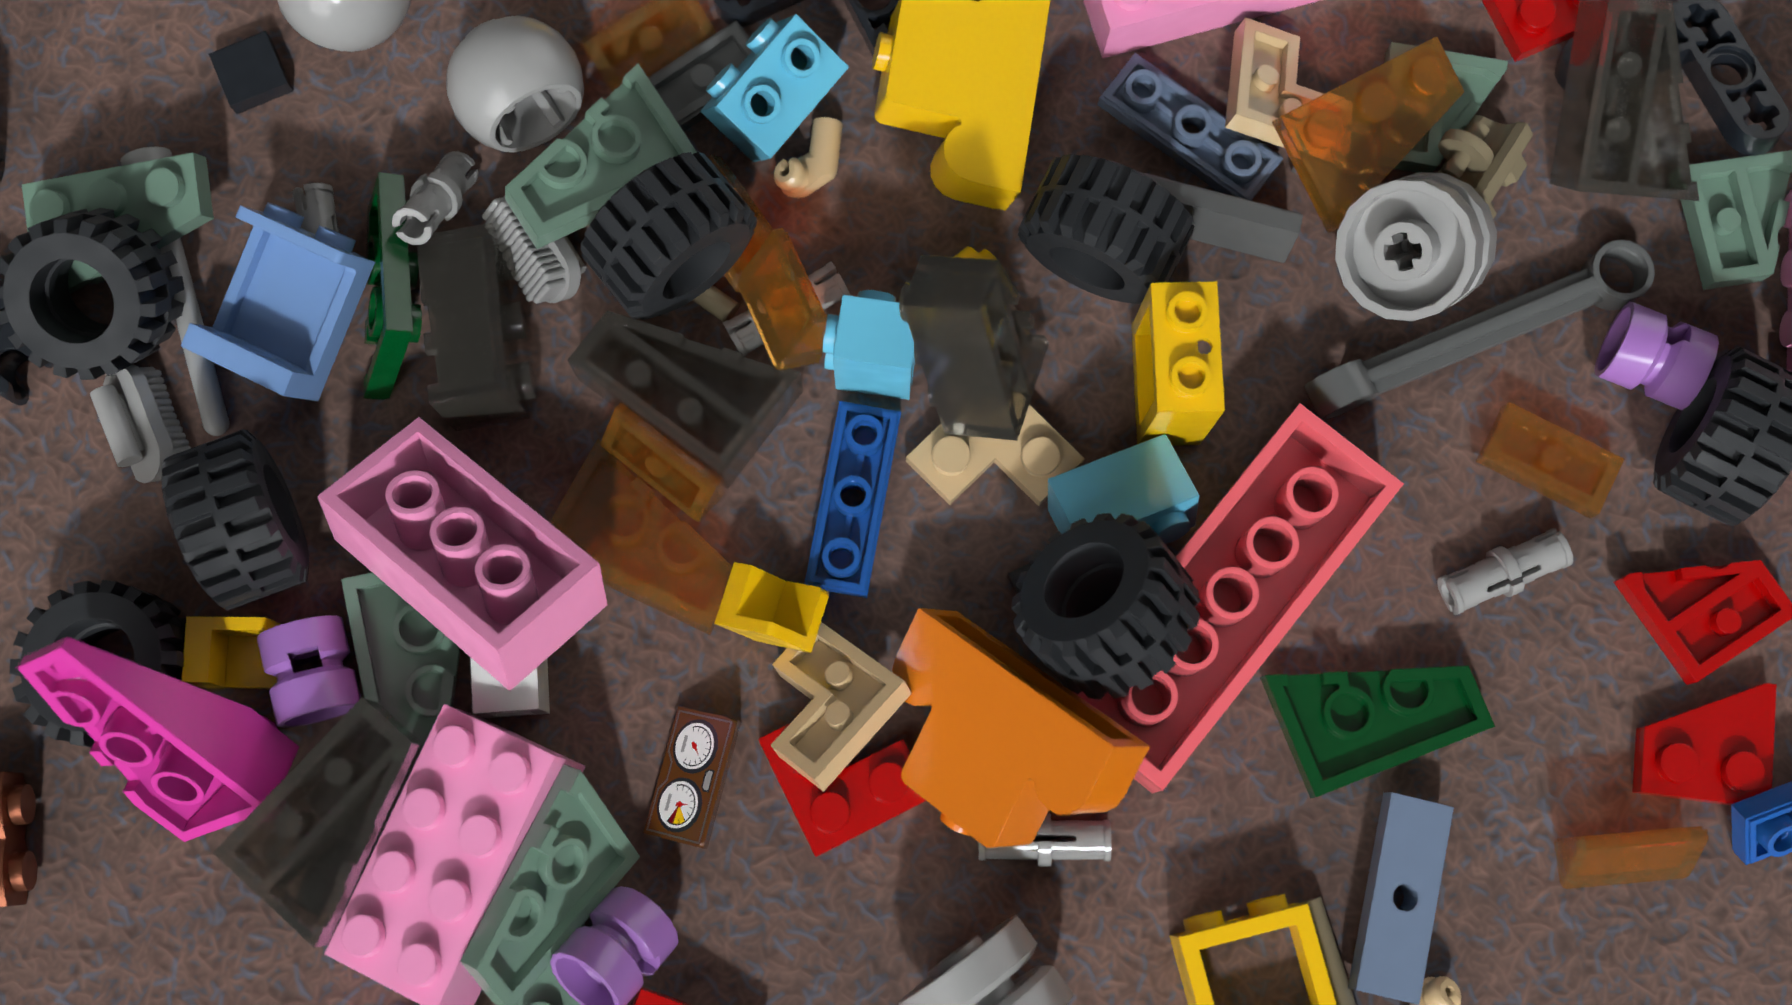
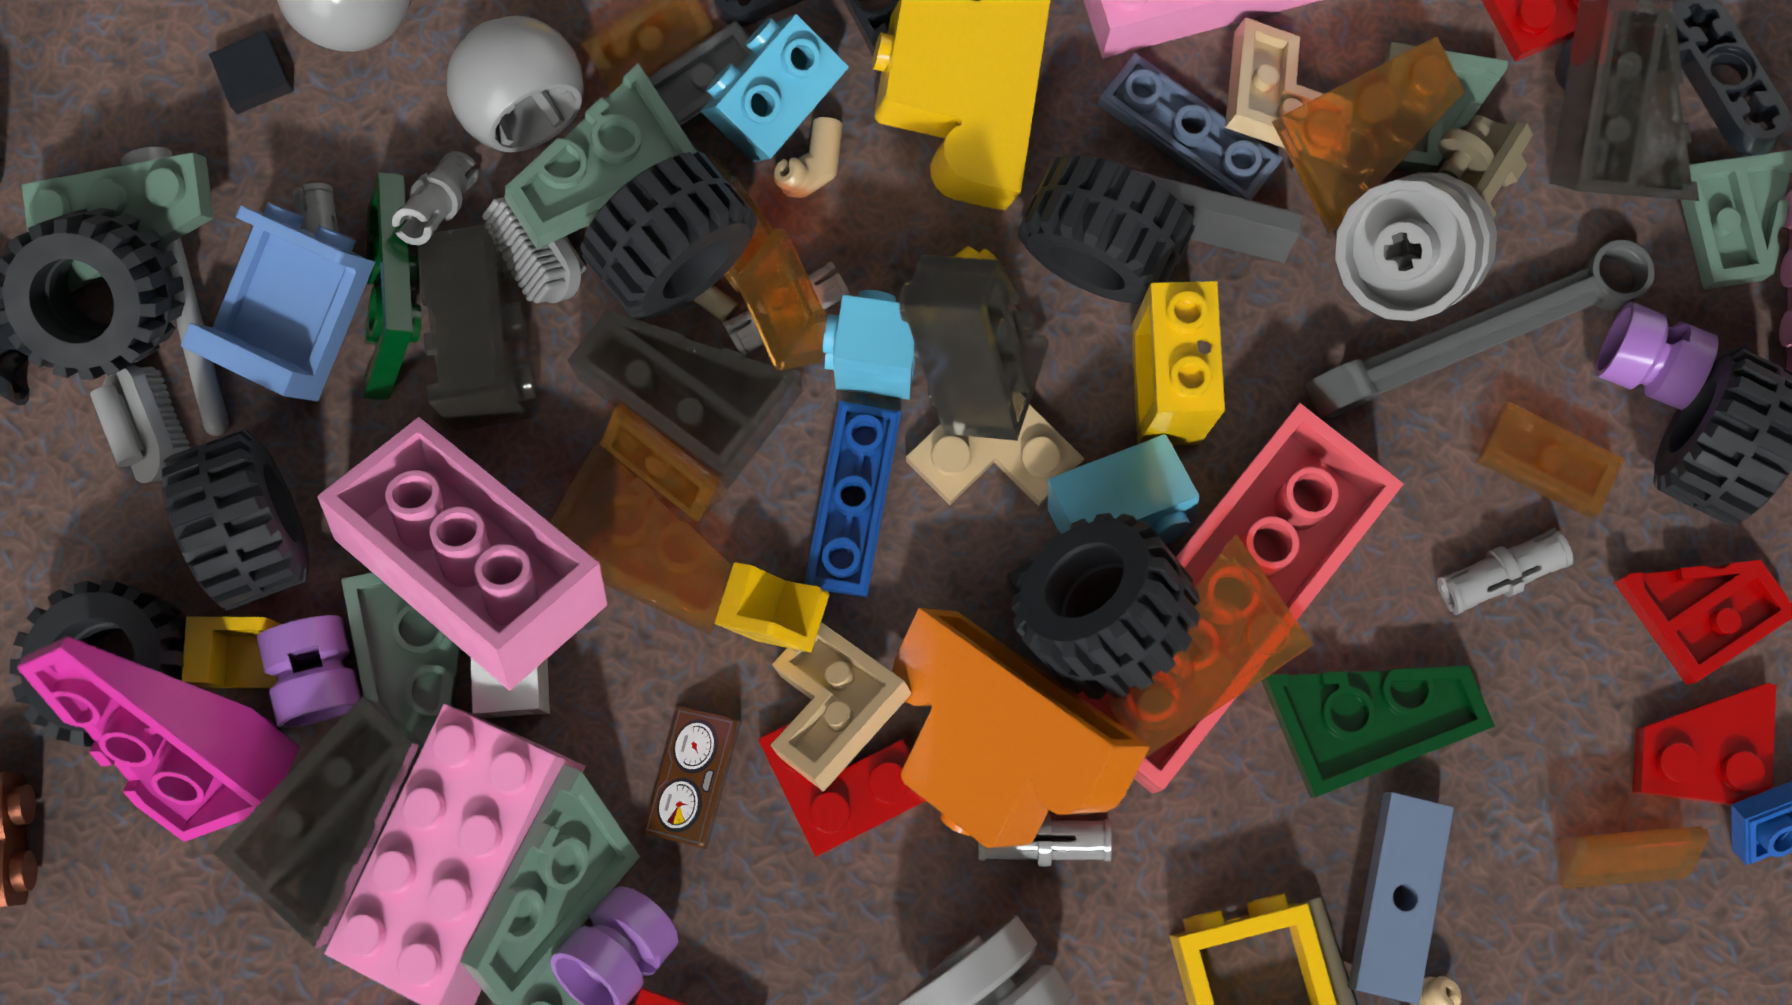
none -> clear orange wing [1106,534,1314,757]

